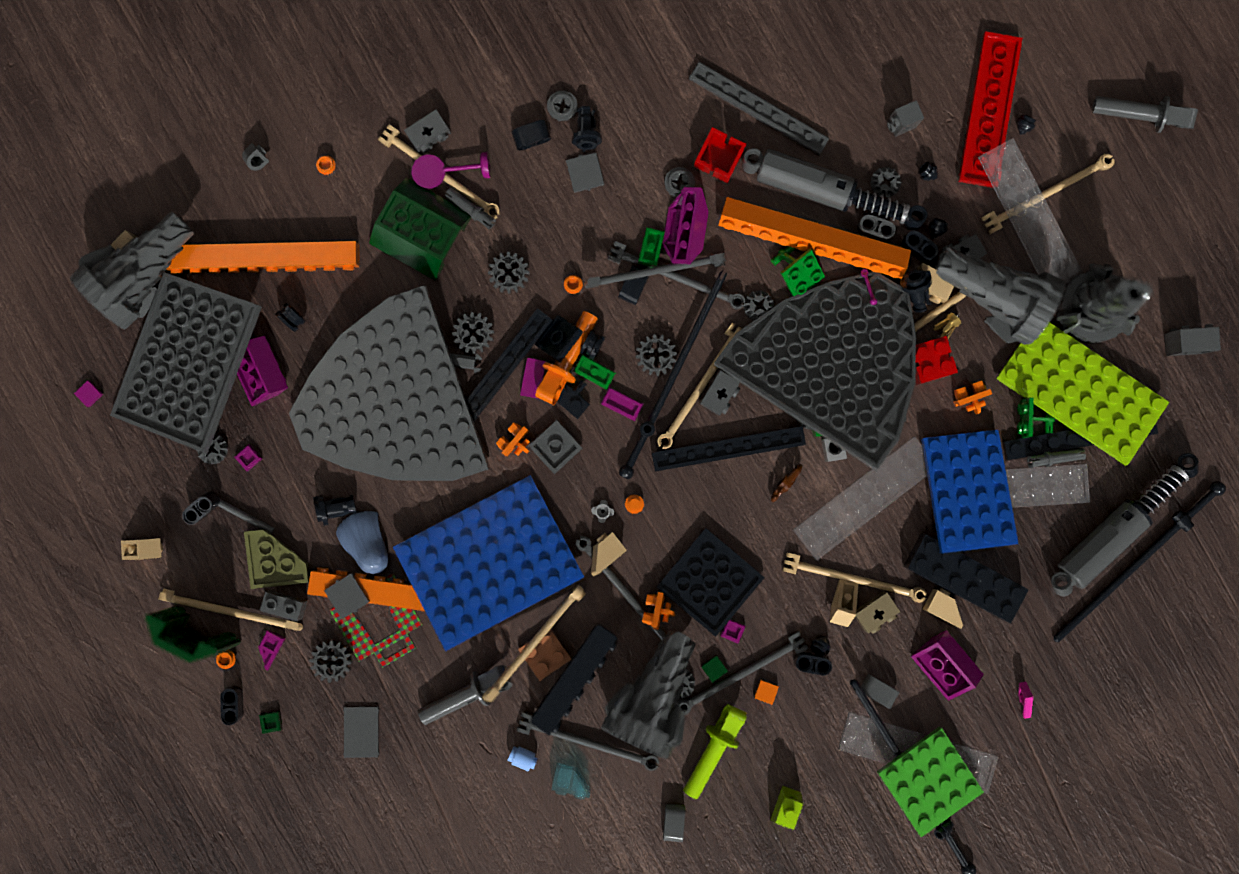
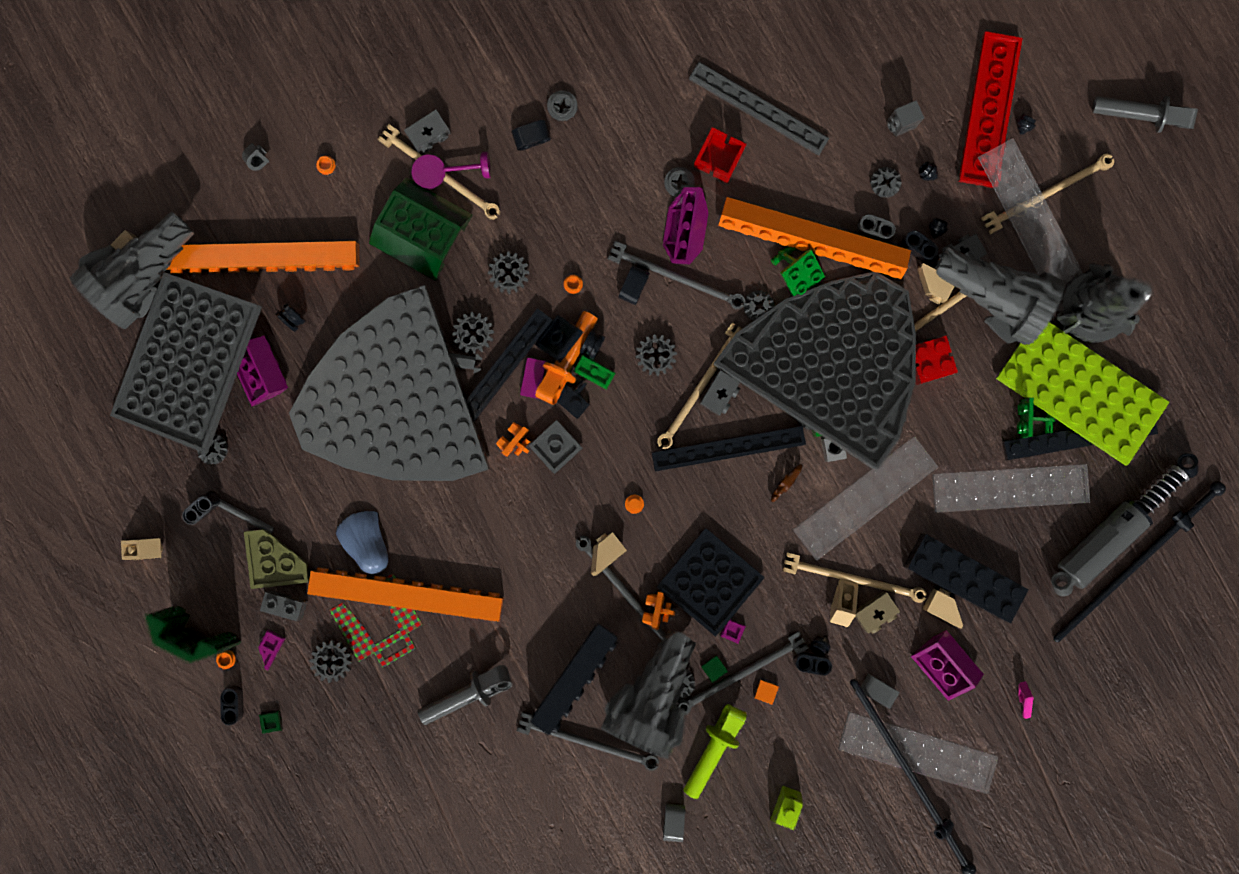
magenta tile [74,380,103,408] -> none
tan hinge [158,589,303,631] -> none
magenta tile [234,444,263,471] -> none
black piece [313,495,356,526] -> none
dark grey piece [324,573,370,619] -> none
dark grey piece [343,706,379,758] -> none
blue plate [393,475,584,651] -> none
dark grey pin [445,187,496,229] -> none
tan hinge [482,584,586,702] -> none
light blue brick [508,746,538,771] -> none
nougat plate [518,629,572,681] -> none
clear light blue slope [552,763,591,799] -> none
dark grey piece [566,153,604,193] -> none
black piece [572,106,602,152] -> none
dark grey hinge [584,253,727,289] -> none
light grey plate [591,500,614,523] -> none
magenta tile [601,387,643,421] -> none
black bar [619,270,727,479] -> none
green plate [638,227,665,267] -> none
dark grey piece [742,148,928,230] -> none
magenta hinge [861,269,878,305] -> none
bright green plate [877,727,984,837] -> none
black piece [900,270,932,312] -> none
blue plate [921,430,1019,554] -> none
pearl gold piece [933,313,961,339] -> none
orange hips [953,381,992,414] -> none
dark grey pin [1027,448,1086,468] -> none
dark grey container [1164,324,1221,356] -> none

